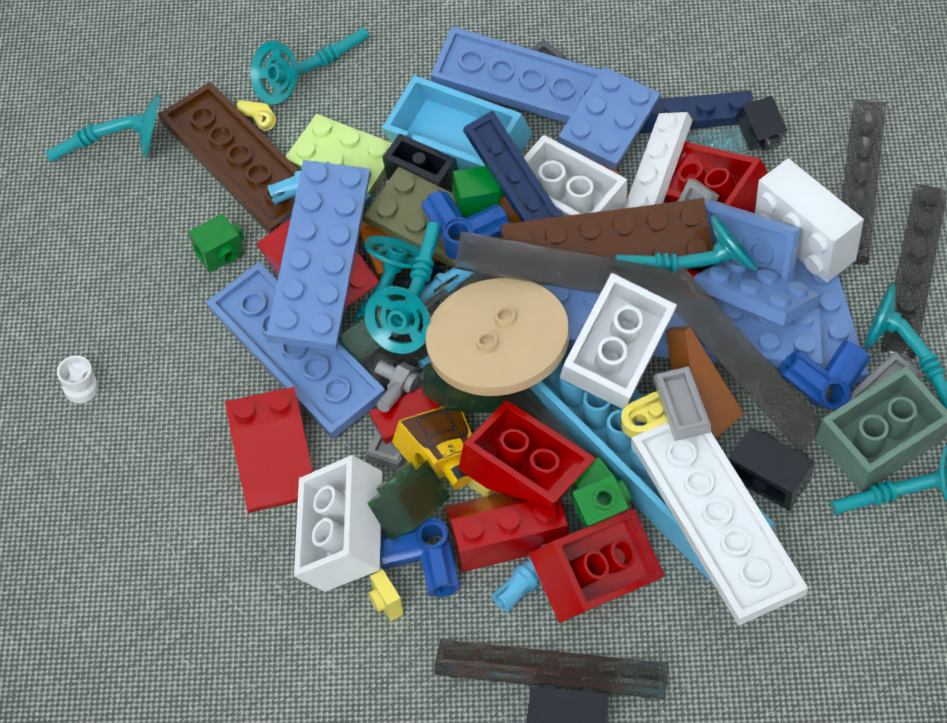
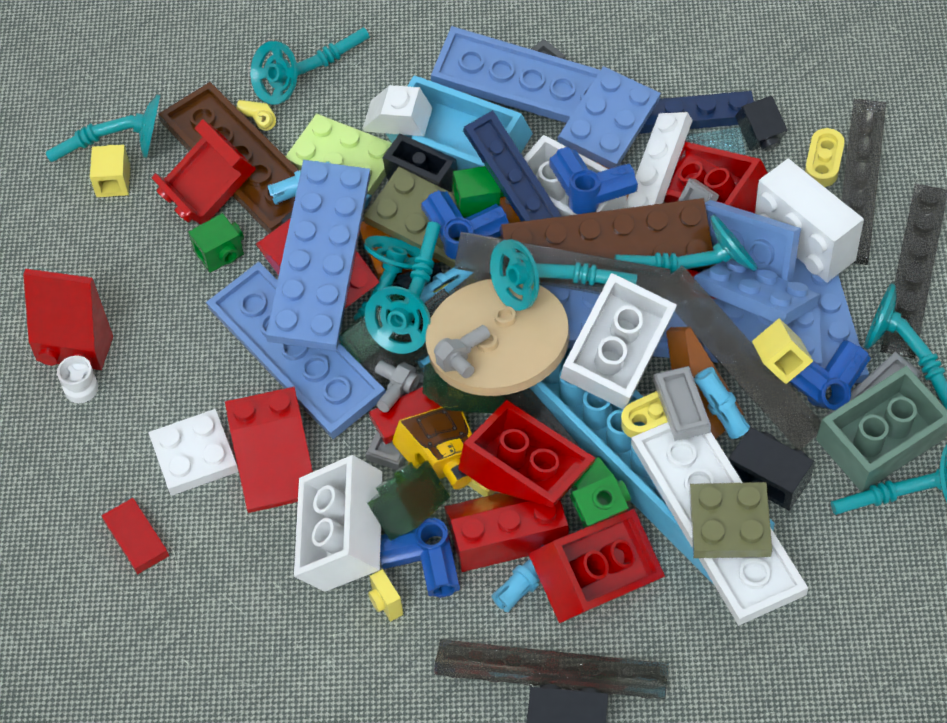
none -> red slope [23,268,114,370]
none -> light yellow brick [90,145,130,197]
none -> red tile [101,498,169,575]
none -> white plate [148,409,239,496]
none -> red panel [151,119,256,225]
none -> white slope [362,85,432,136]
none -> light grey piece [434,325,490,378]
none -> teal dish [490,239,637,311]
none -> blue piece [549,146,638,214]
none -> olive plate [689,482,772,558]
none -> medium azure pin [694,367,750,439]
none -> light yellow brick [752,318,813,384]
none -> light yellow plate [805,128,844,187]

